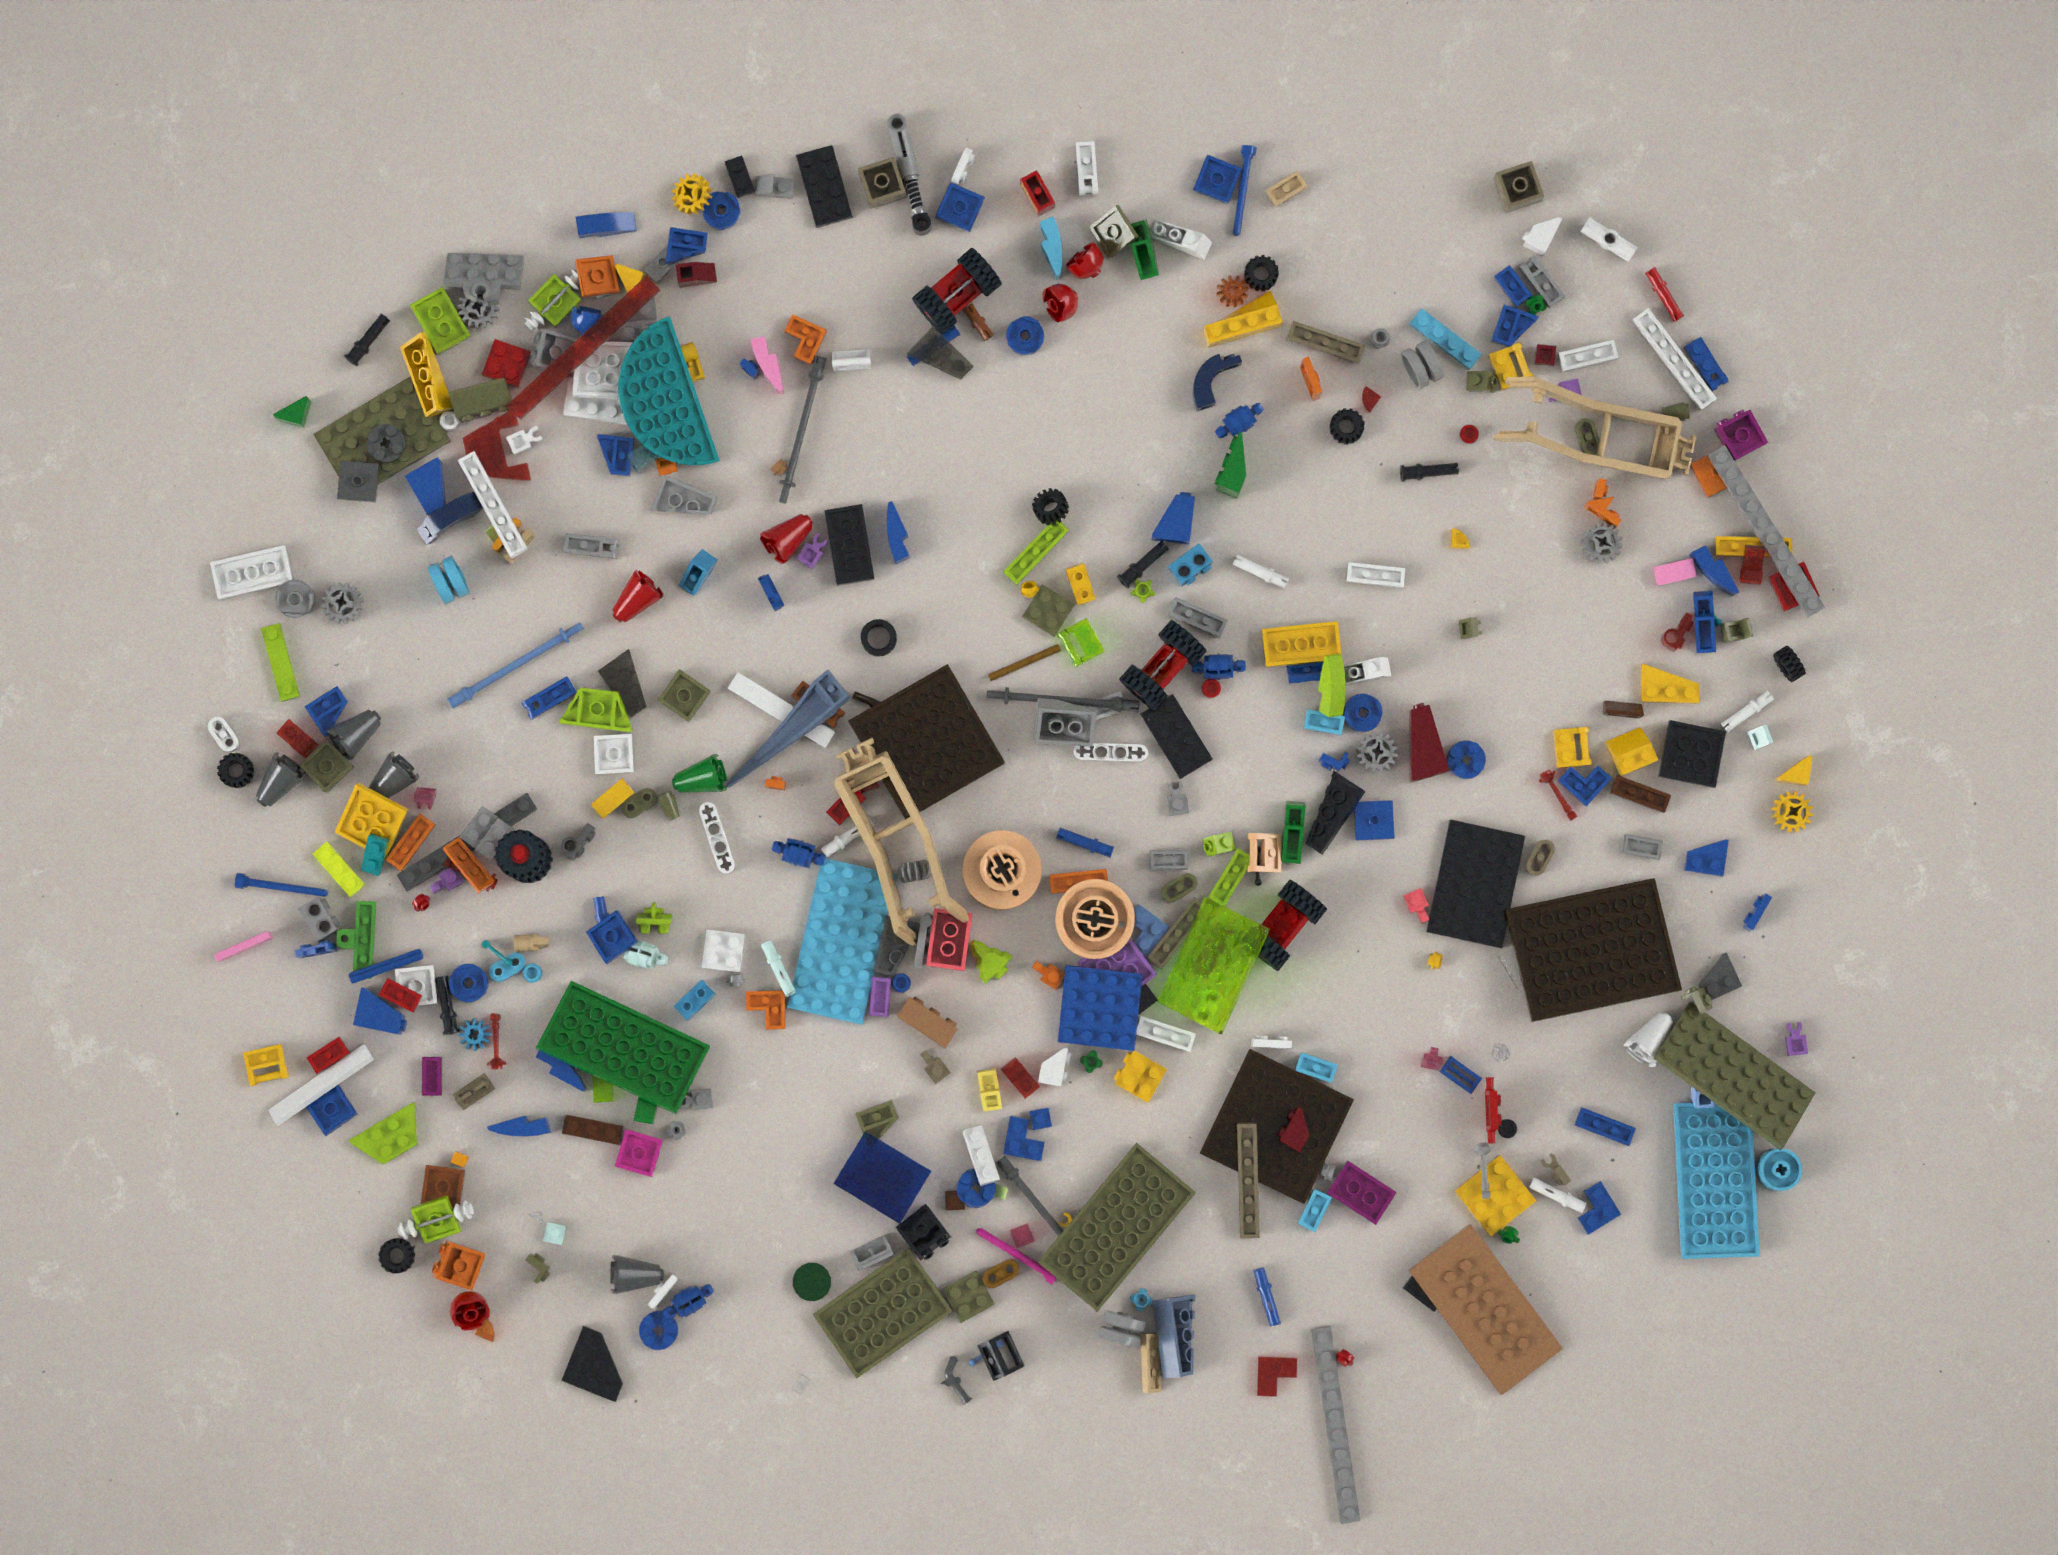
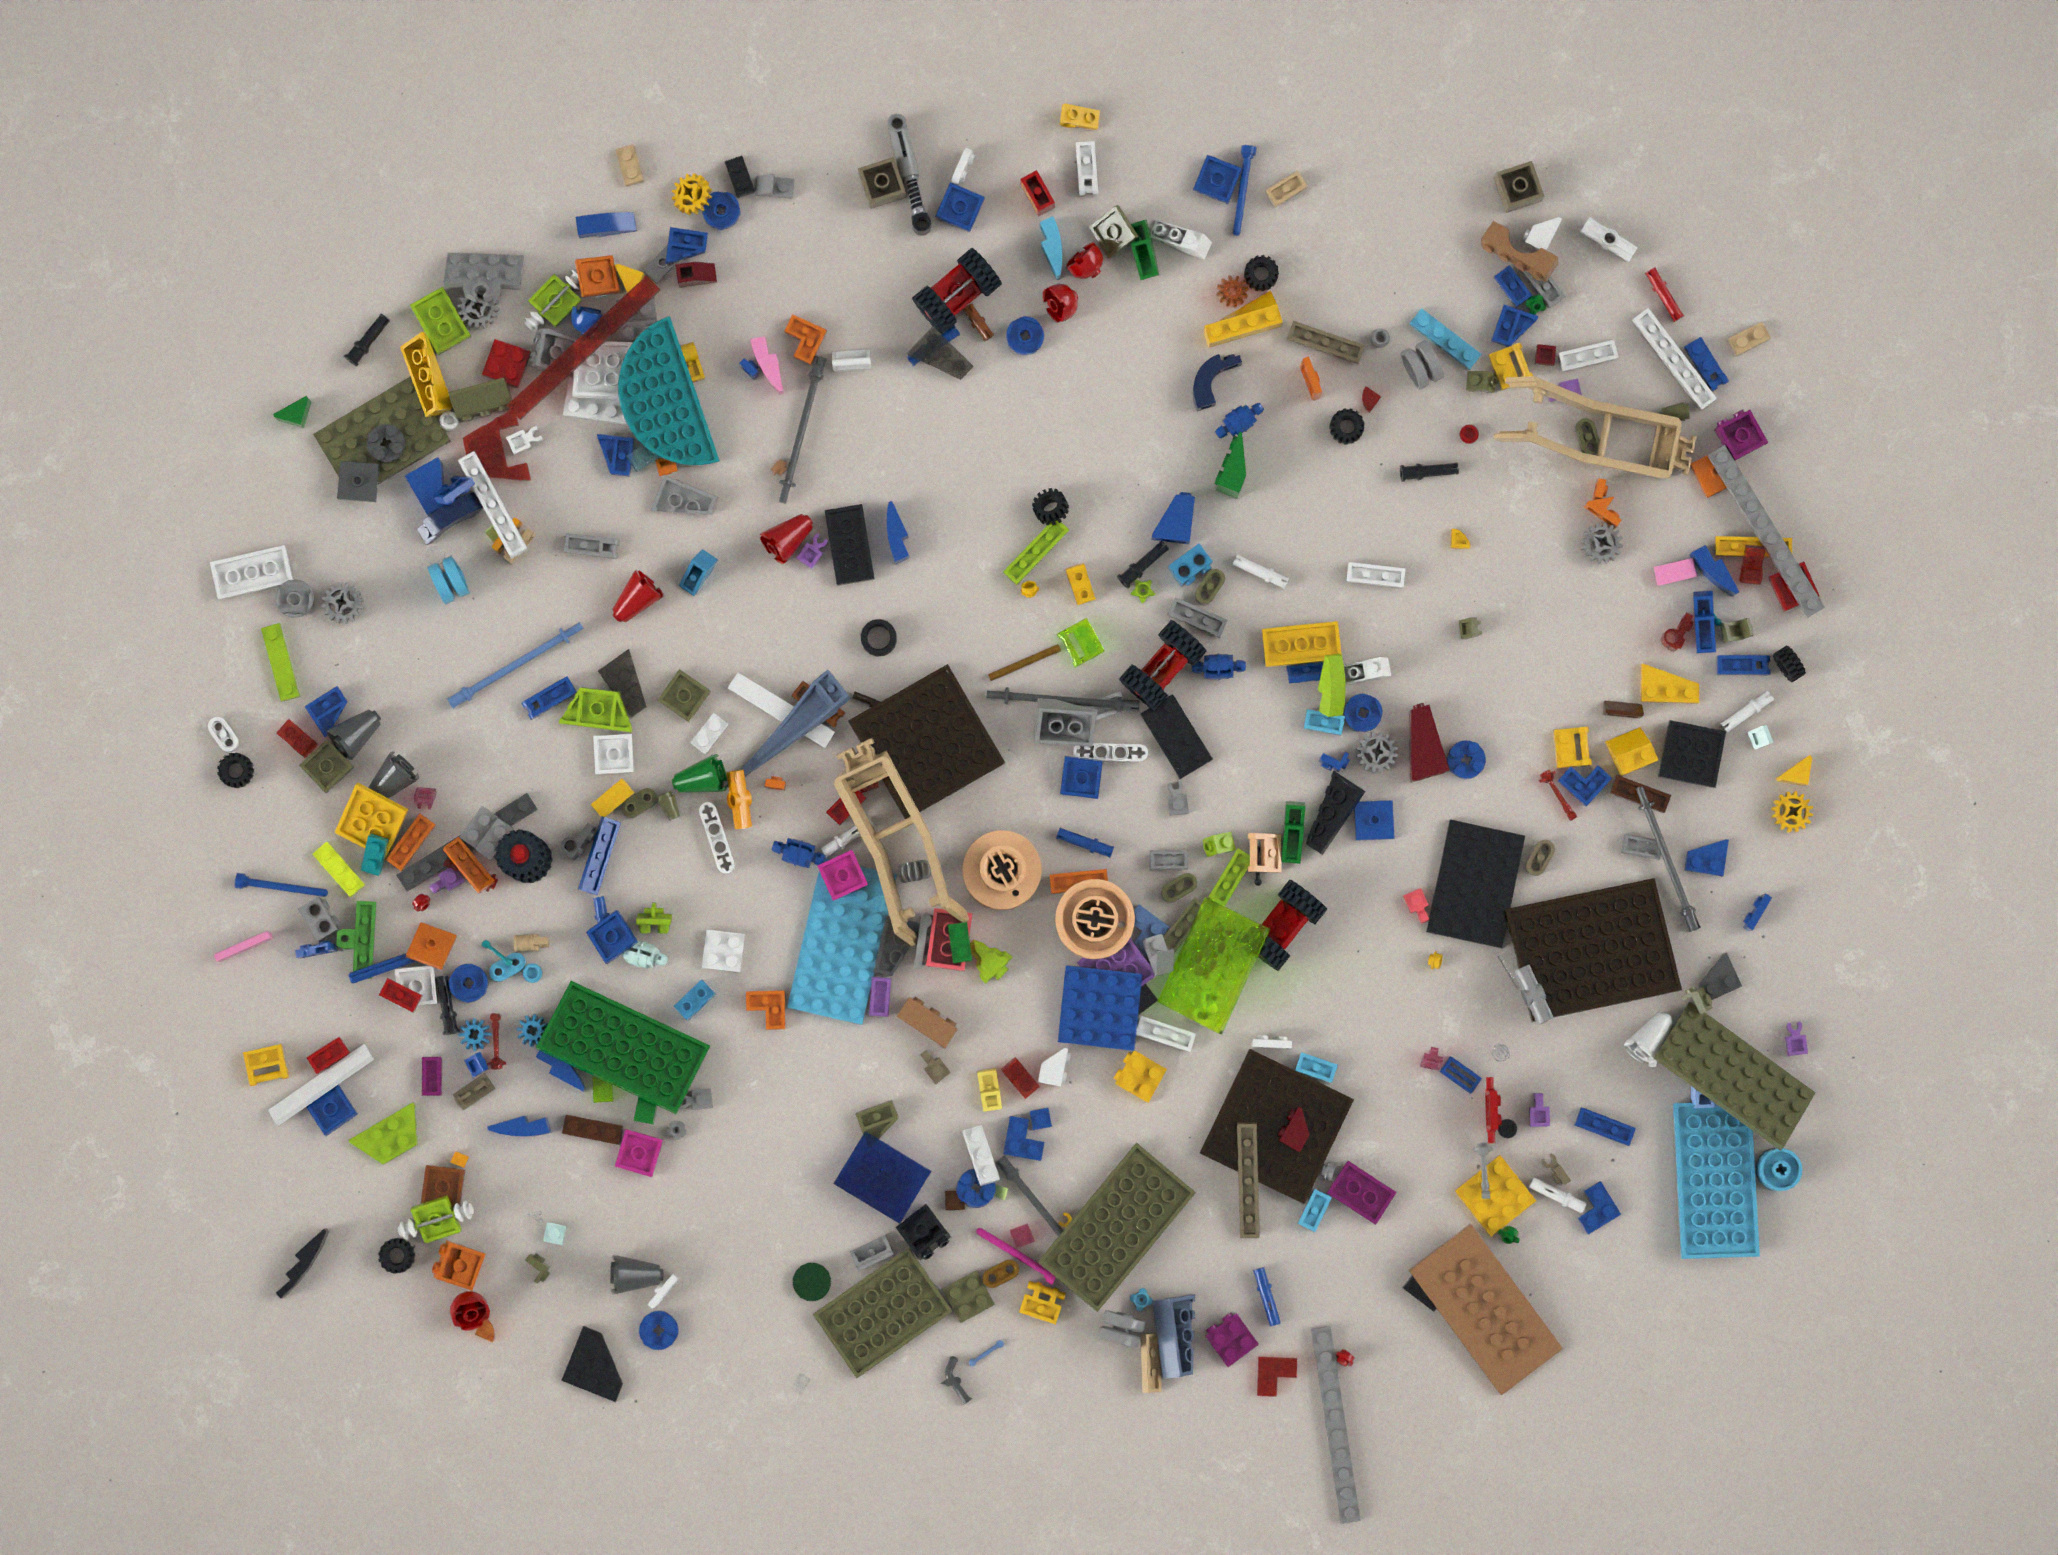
dark grey cone [256,752,307,807] -> none
blue slope [353,987,407,1035] -> none
blue piece [662,1284,714,1319] -> none
light grey plate [726,974,745,987] -> none
blue plate [758,574,785,612] -> none
light aqua pin [761,940,796,997] -> none
black plate [796,145,853,228] -> none
blue plate [892,973,911,993] -> none
black tile [977,1331,1025,1381] -> none
olive plate [1022,584,1075,637] -> none
orange plate [1031,961,1065,990] -> none
green plate [1080,1050,1103,1073] -> none
red tile [1201,679,1221,698] -> none
none -> black slope [276,1228,330,1299]
none -> orange plate [406,922,457,970]
none -> blue wing [433,476,475,505]
none -> blue plate [464,1052,489,1077]
none -> dark azure gear [516,1014,548,1047]
none -> plate [578,816,621,896]
none -> tan plate [615,144,644,187]
none -> white plate [690,713,729,755]
none -> light orange piece [726,770,752,829]
none -> dark pink plate [817,850,868,901]
none -> green plate [948,922,972,963]
none -> yellow plate [1019,1281,1066,1325]
none -> yellow plate [1060,103,1100,130]
none -> blue plate [1060,756,1103,799]
none -> light grey slope [1142,934,1174,977]
none -> olive plate [1195,569,1225,605]
none -> magenta plate [1205,1312,1259,1367]
none -> medium nougat arch [1481,221,1558,282]
none -> light grey piece [1514,965,1554,1025]
none -> medium lavender plate [1529,1093,1550,1127]
none -> dark grey bar [1635,786,1701,932]
none -> blue plate [1717,655,1771,676]
none -> tan plate [1728,322,1771,356]

